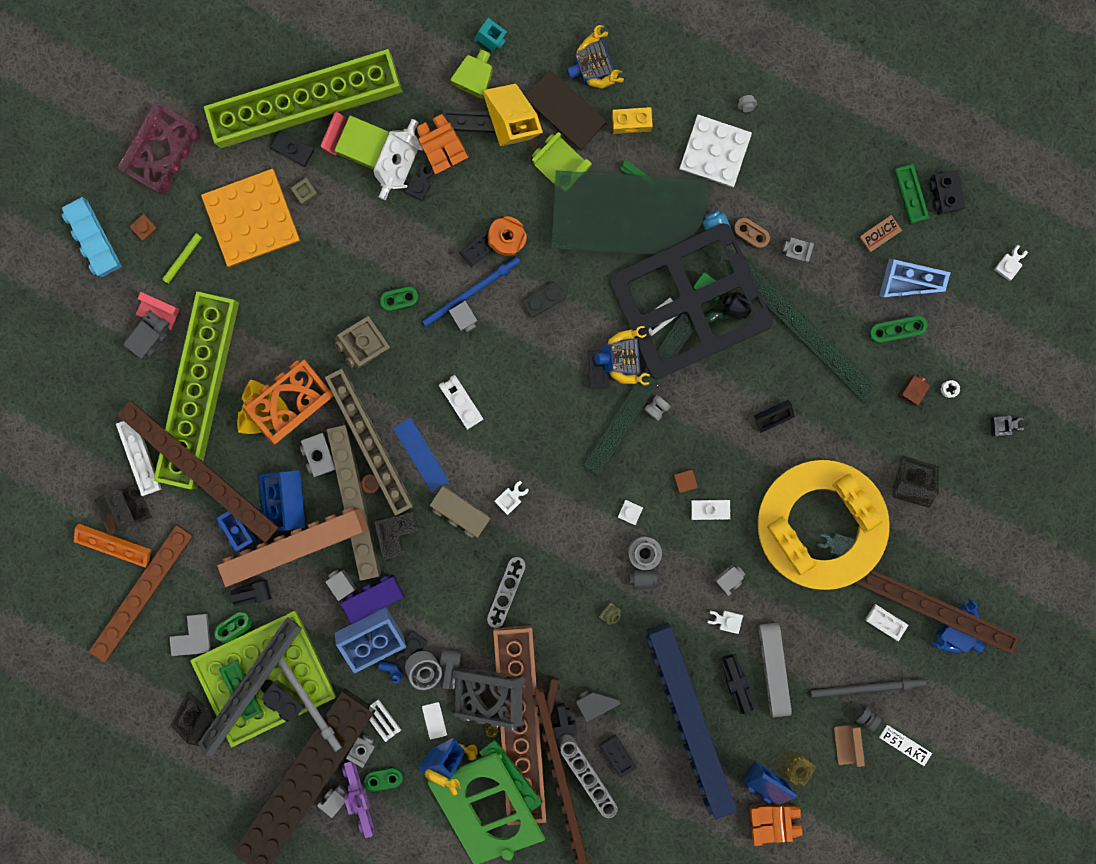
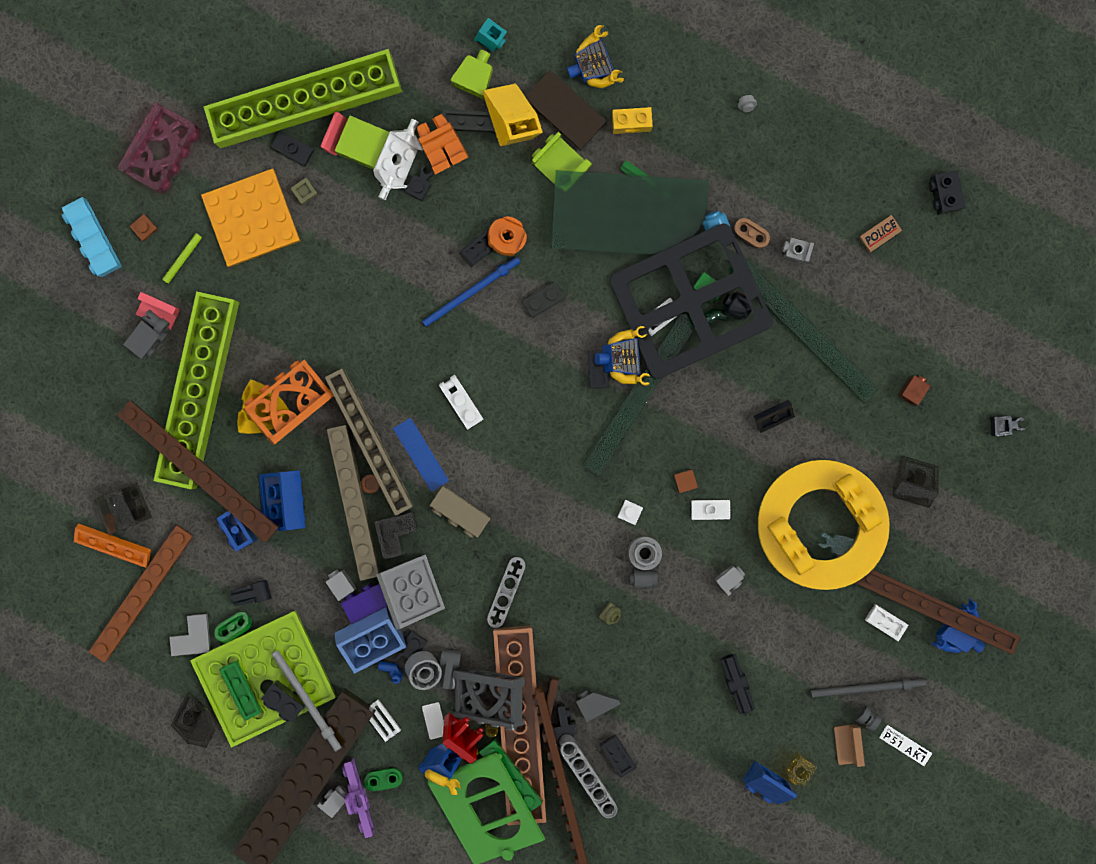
white plate [116,421,162,496] -> none
dark grey plate [198,617,302,757] -> none
nougat brick [217,507,369,587] -> none
light grey brick [300,433,335,477] -> none
dark tan plate [334,316,390,371] -> none
light grey brick [346,734,376,768] -> none
green plate [380,287,419,311] -> none
light grey brick [449,301,478,333] -> none
white plate [495,481,529,515] -> none
light grey wheel [644,395,671,421] -> none
dark blue brick [645,622,737,820] -> none
white plate [679,115,752,188] -> none
white plate [707,610,743,634] -> none
orange hips [749,802,803,846] -> none
light grey beam [758,622,792,718] -> none
green plate [869,316,928,343] -> none
light blue wedge [879,259,951,297] -> none
green tile [894,164,930,224] -> none
white bush [941,380,960,398] -> none
white plate [994,245,1028,281] -> none
none -> light grey plate [376,555,445,630]
none -> red plate [442,713,483,764]

